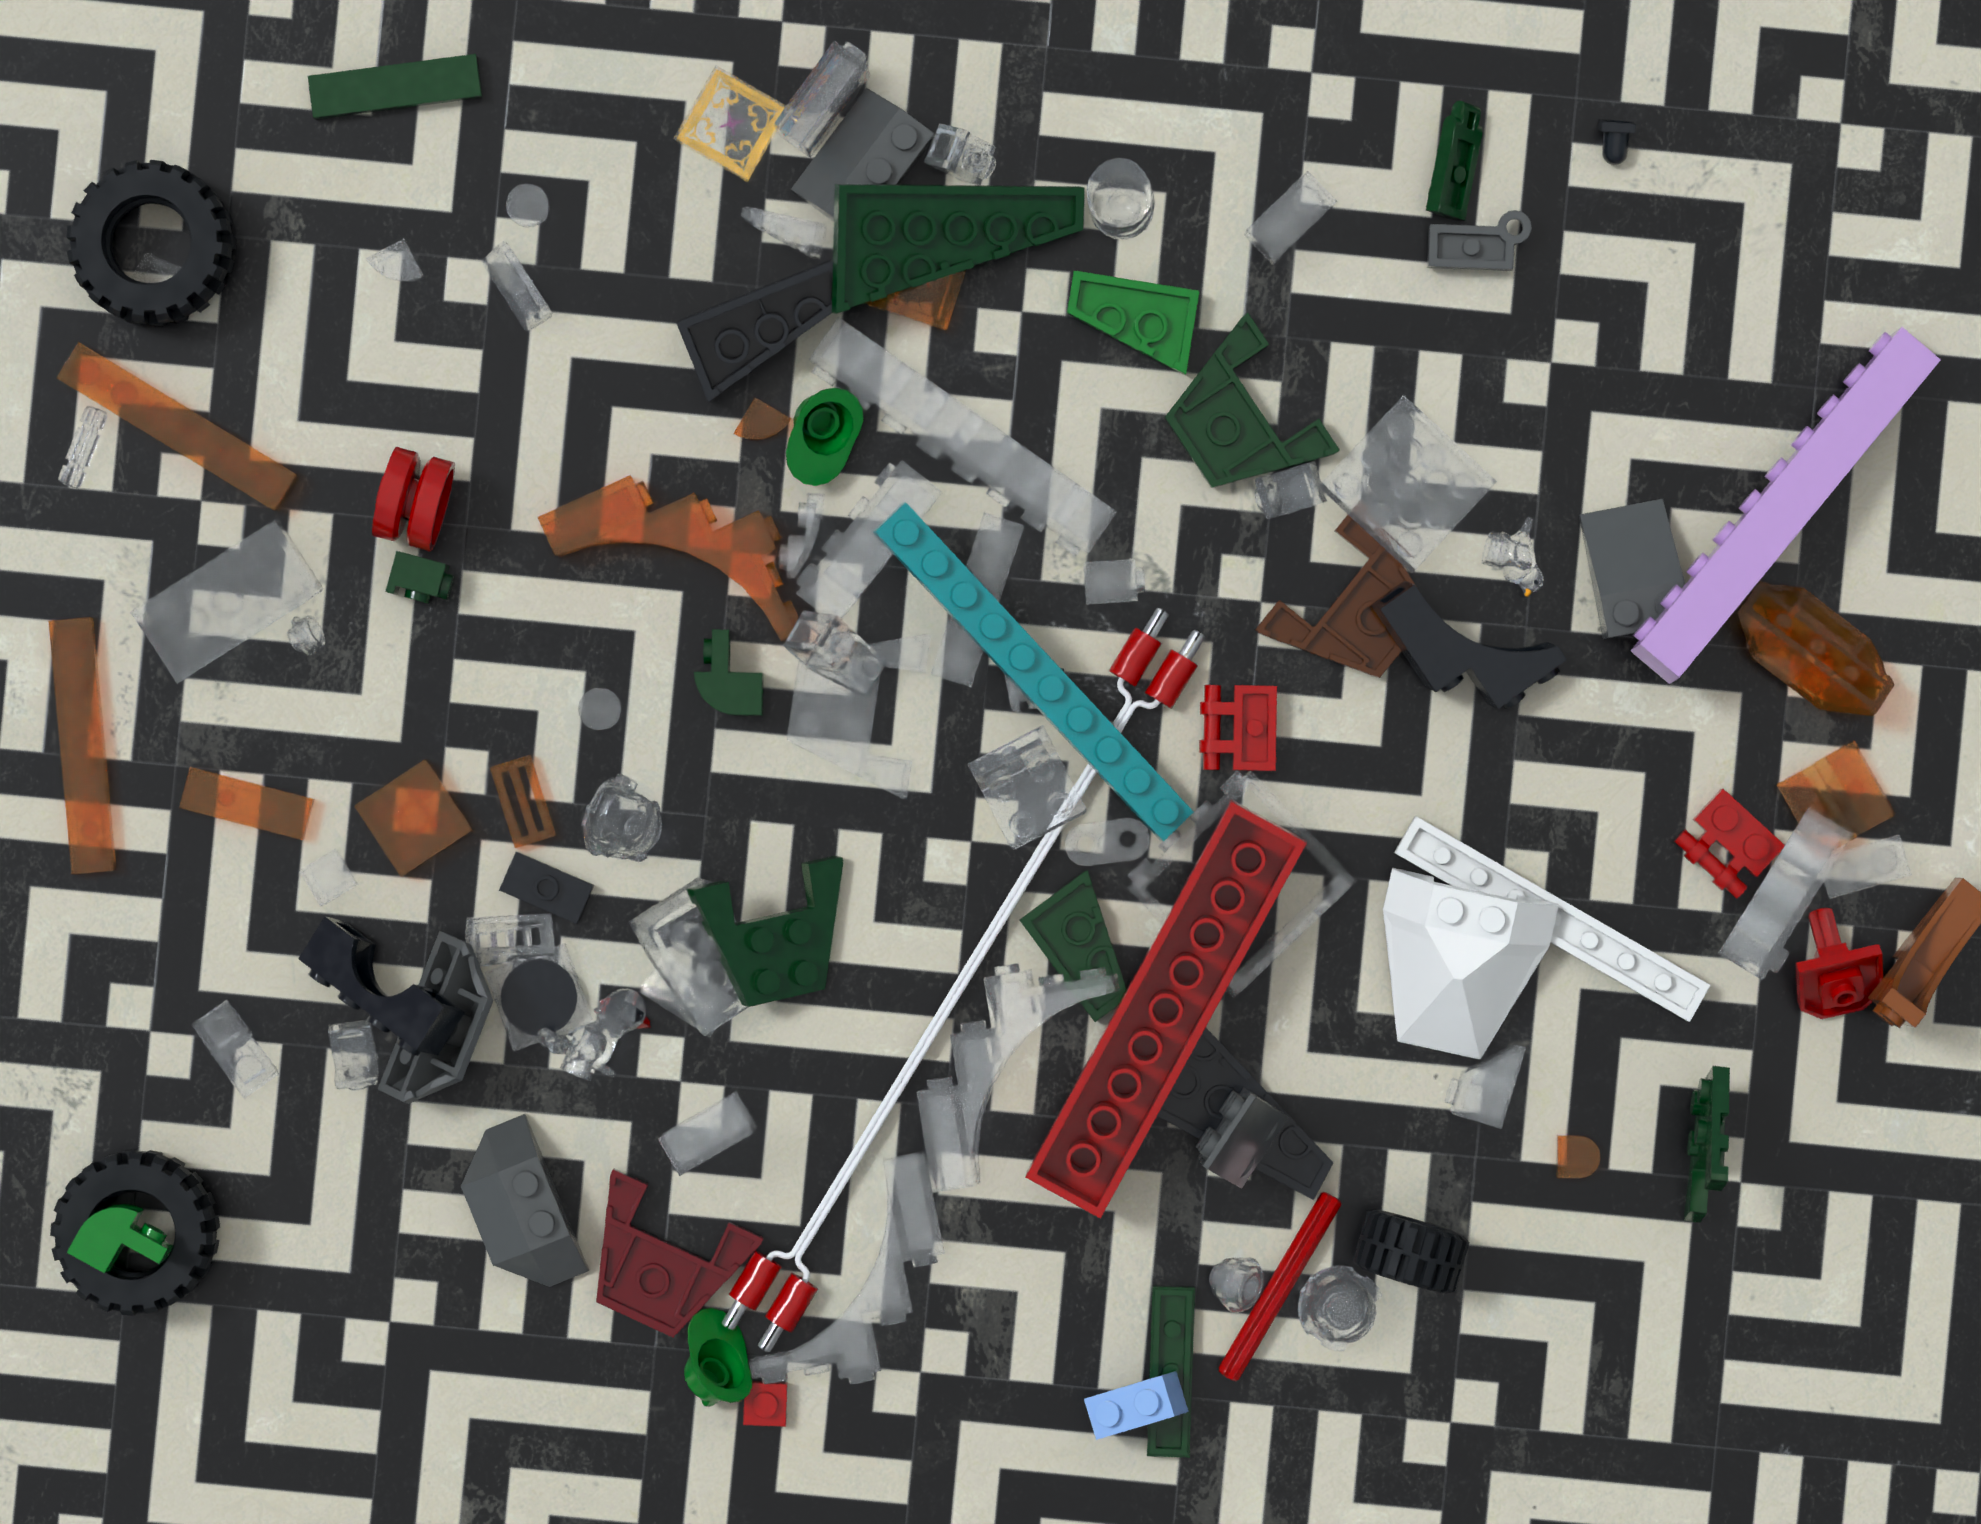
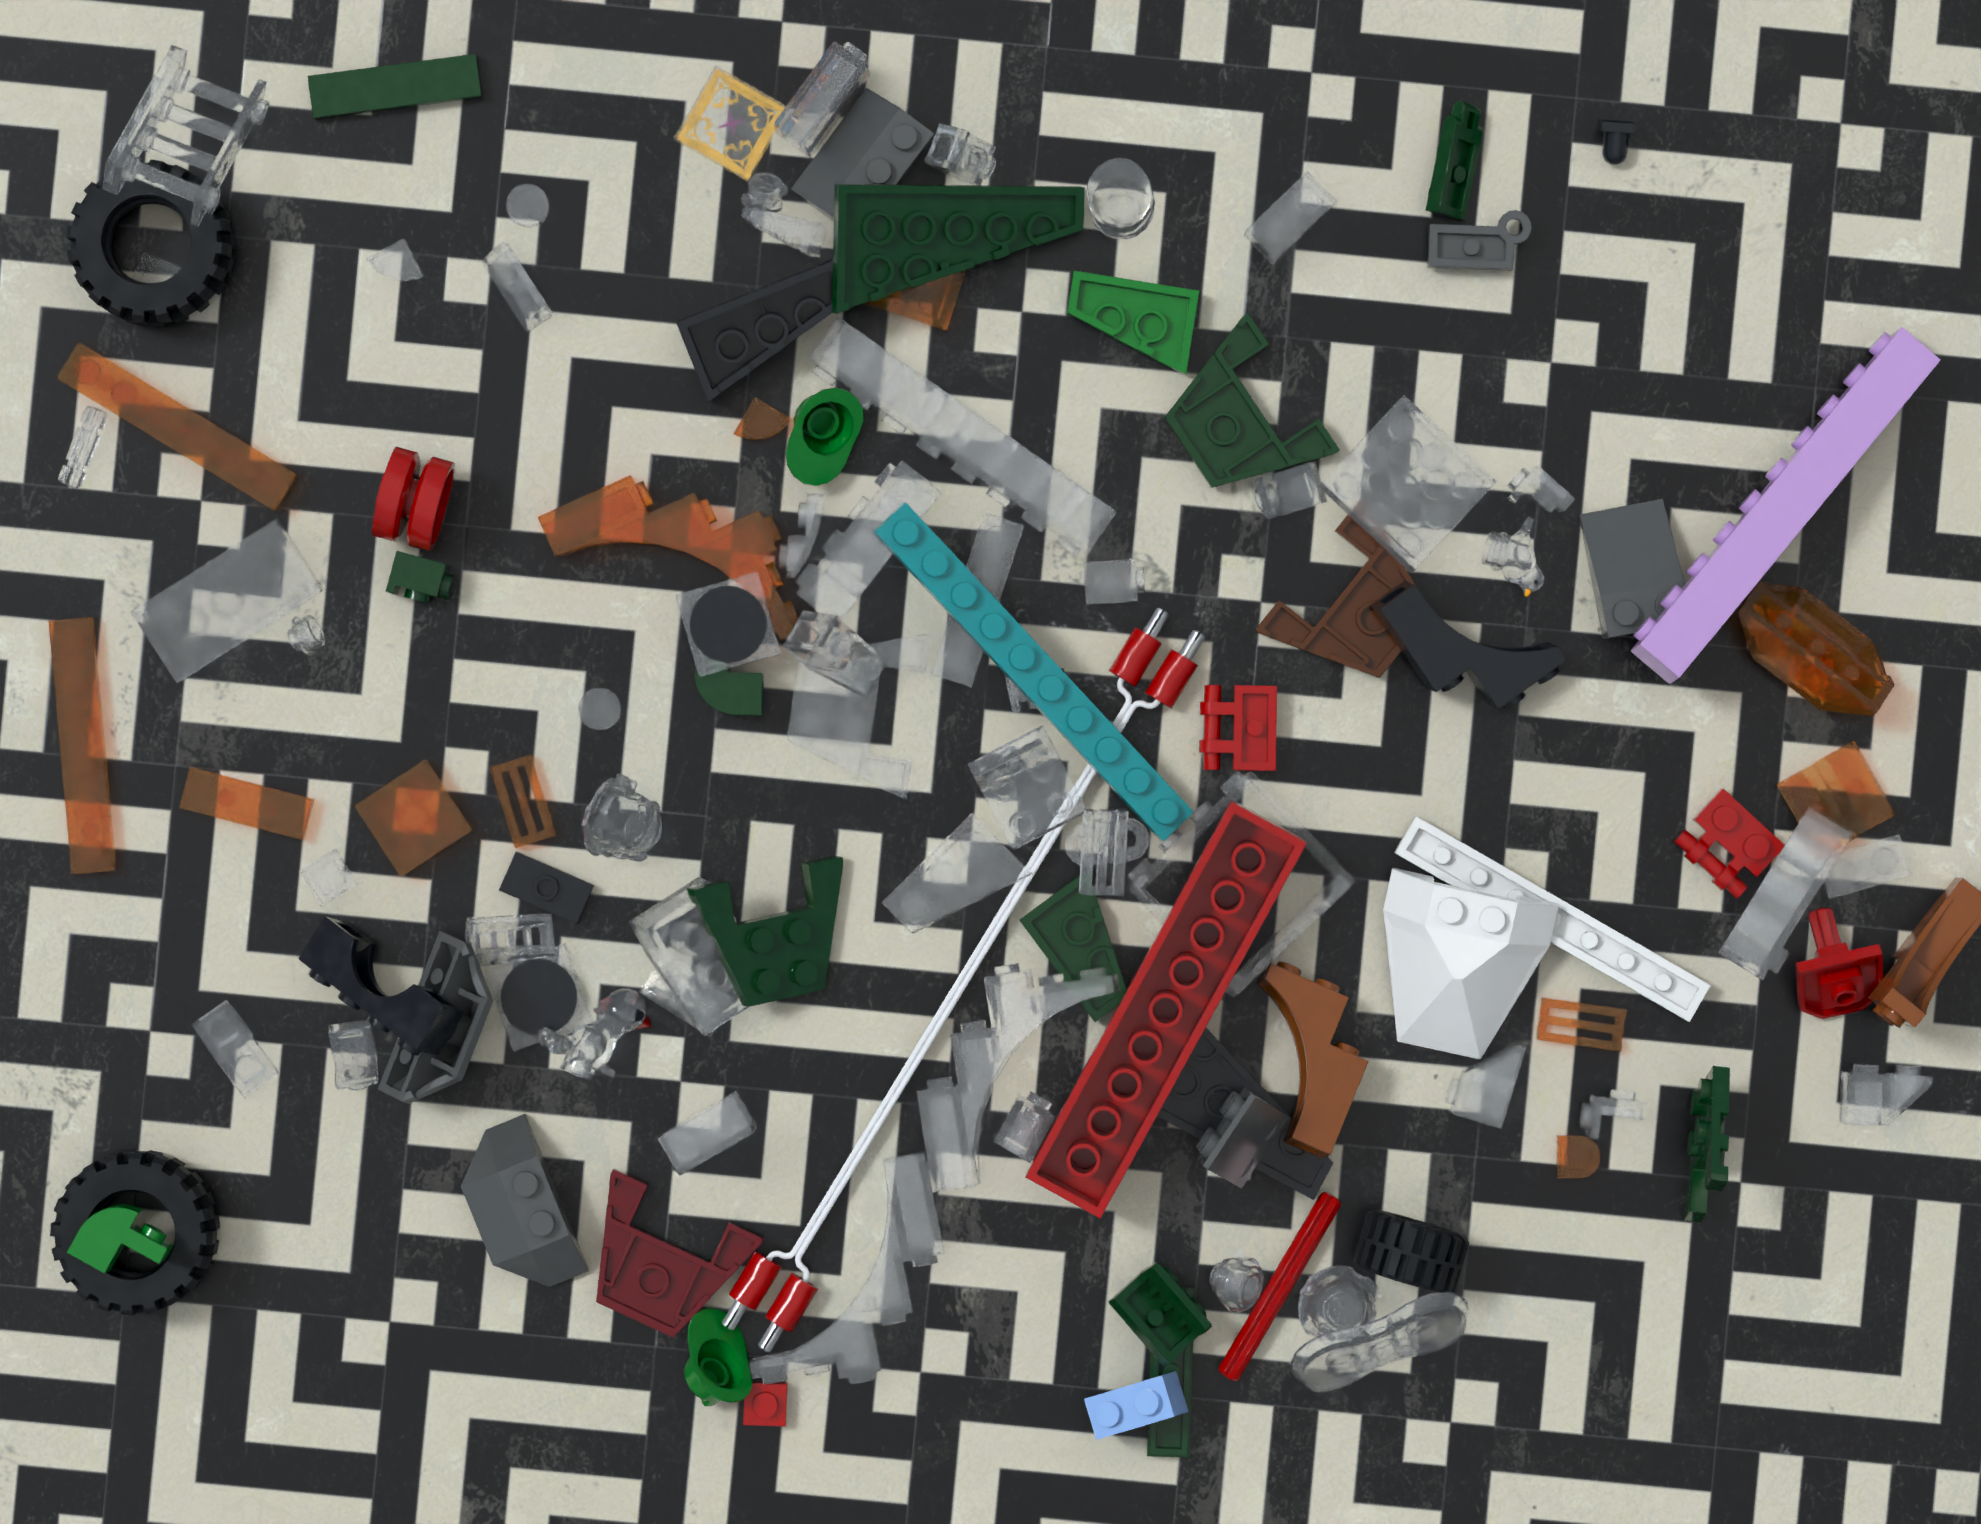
none -> clear fence [102,45,269,227]
none -> black tile [675,571,781,677]
none -> clear plate [741,172,788,213]
none -> clear wing [881,813,1032,934]
none -> clear slope [993,1091,1056,1163]
none -> clear tile [1079,809,1129,896]
none -> dark green bracket [1108,1262,1212,1367]
none -> dark orange arch [1257,961,1369,1159]
none -> clear plate [1291,1292,1469,1392]
none -> clear bracket [1506,465,1575,513]
none -> clear orange tile [1536,997,1627,1052]
none -> clear bracket [1580,1089,1646,1140]
none -> clear slope [1839,1064,1933,1126]

